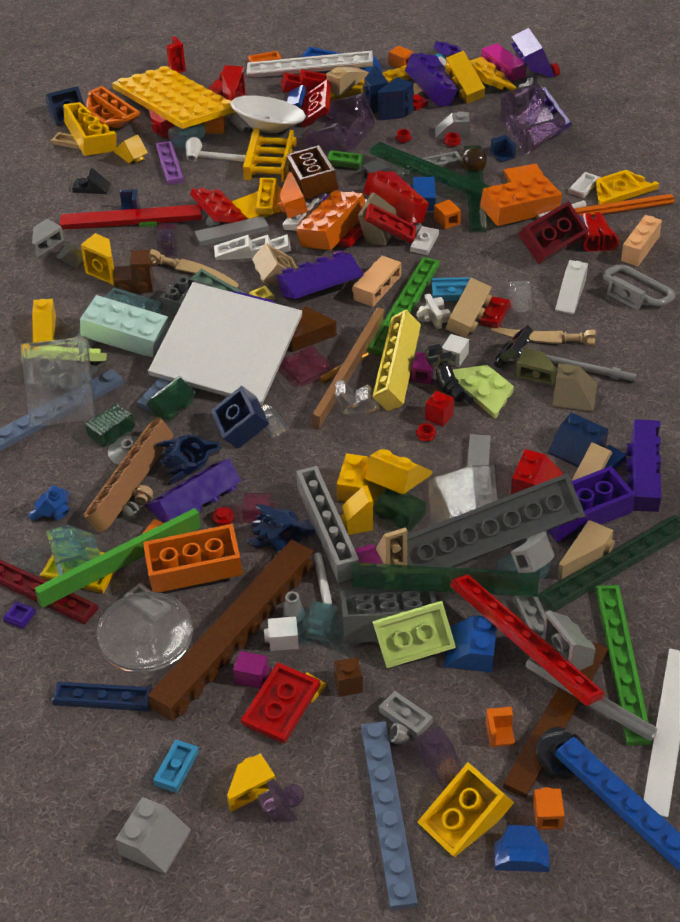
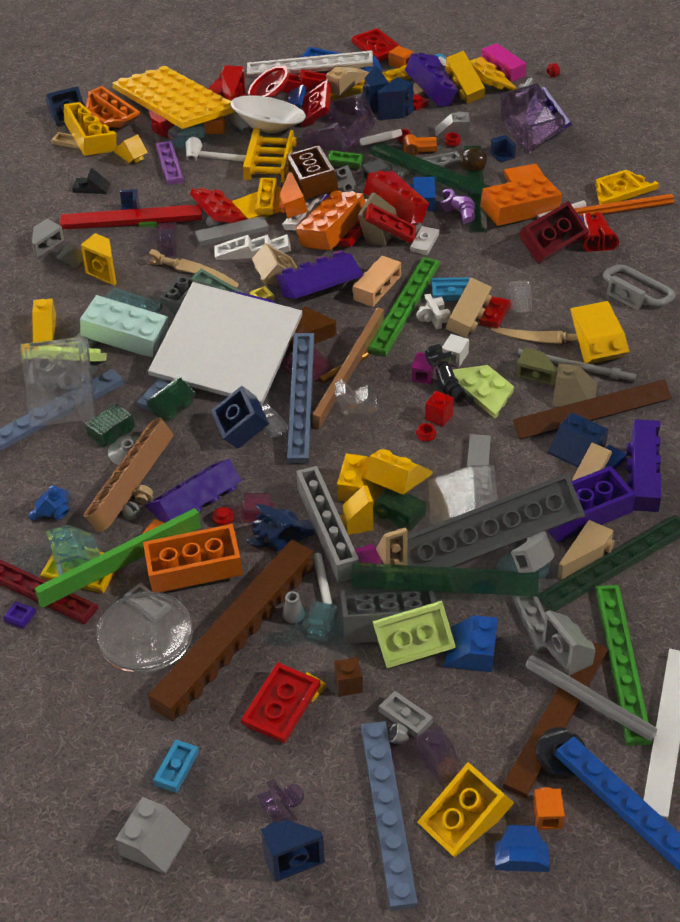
dark blue tile [52,682,153,712] -> none
reddish brown brick [113,250,154,294] -> none
dark blue piece [156,434,221,486] -> none
red panel [166,36,186,73] -> none
yellow slope [227,753,277,812] -> none
magenta brick [233,651,272,689] -> none
orange tile [248,51,282,62] -> none
white brick [264,617,299,651] -> none
light yellow brick [372,309,421,411] -> none
dark purple slope [433,41,461,55] -> none
orange brick [434,199,461,229] -> none
red tile [450,574,605,706] -> none
orange panel [486,707,515,747] -> none
black plate [494,325,533,368] -> none
dark purple slope [511,28,554,77] -> none
red slope [511,449,564,495] -> none
white slope [555,260,588,315] -> none
white tile [568,172,600,199] -> none
light nougat brick [621,215,662,266] -> none
none -> red dish [247,65,289,98]
none -> dark blue slope [261,820,325,882]
none -> sand blue plate [287,333,314,464]
none -> light grey hips [335,165,359,193]
none -> red plate [352,28,402,62]
none -> white tile [360,129,402,146]
none -> orange piece [403,134,437,156]
none -> medium lavender piece [440,189,475,224]
none -> reddish brown tile [513,379,672,440]
none -> yellow slope [570,301,630,364]

